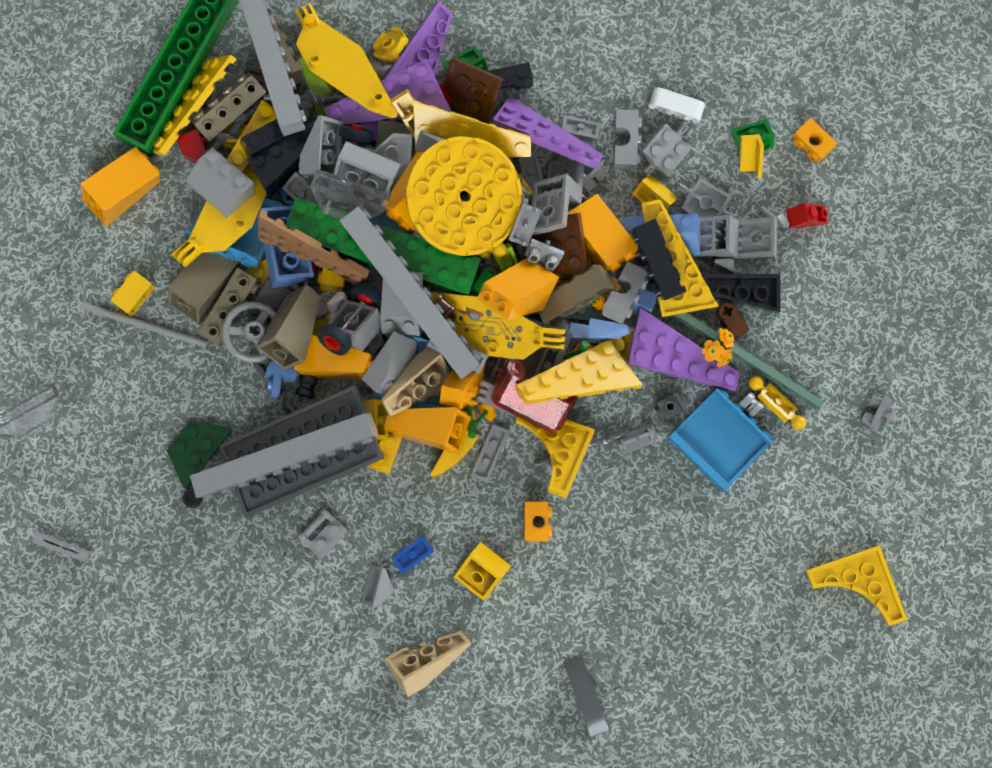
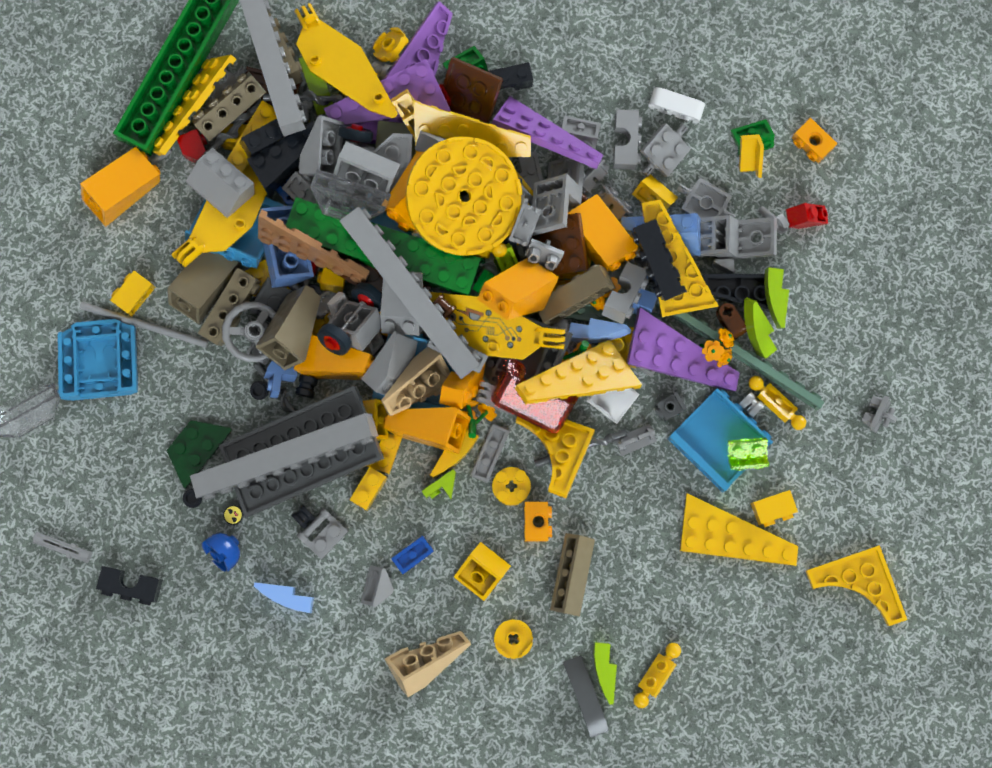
none -> dark azure wedge [58,319,138,401]
none -> black arch [96,566,163,605]
none -> blue cylinder [202,533,240,572]
none -> light yellow tile [223,505,244,525]
none -> black plate [250,381,269,400]
none -> light blue slope [254,582,314,613]
none -> black wheel [291,504,315,529]
none -> yellow brick [350,467,388,512]
none -> lime slope [422,469,456,500]
none -> yellow plate [492,467,531,506]
none -> yellow plate [494,619,533,659]
none -> dark tan brick [550,533,595,617]
none -> white piece [587,388,640,424]
none -> lime slope [593,642,617,705]
none -> light grey hinge [598,186,634,221]
none -> yellow plate [633,643,681,709]
none -> yellow wing [680,493,798,566]
none -> clear neon green bracket [728,438,770,471]
none -> lime slope [744,297,777,359]
none -> yellow brick [751,490,798,527]
none -> lime slope [764,267,789,329]

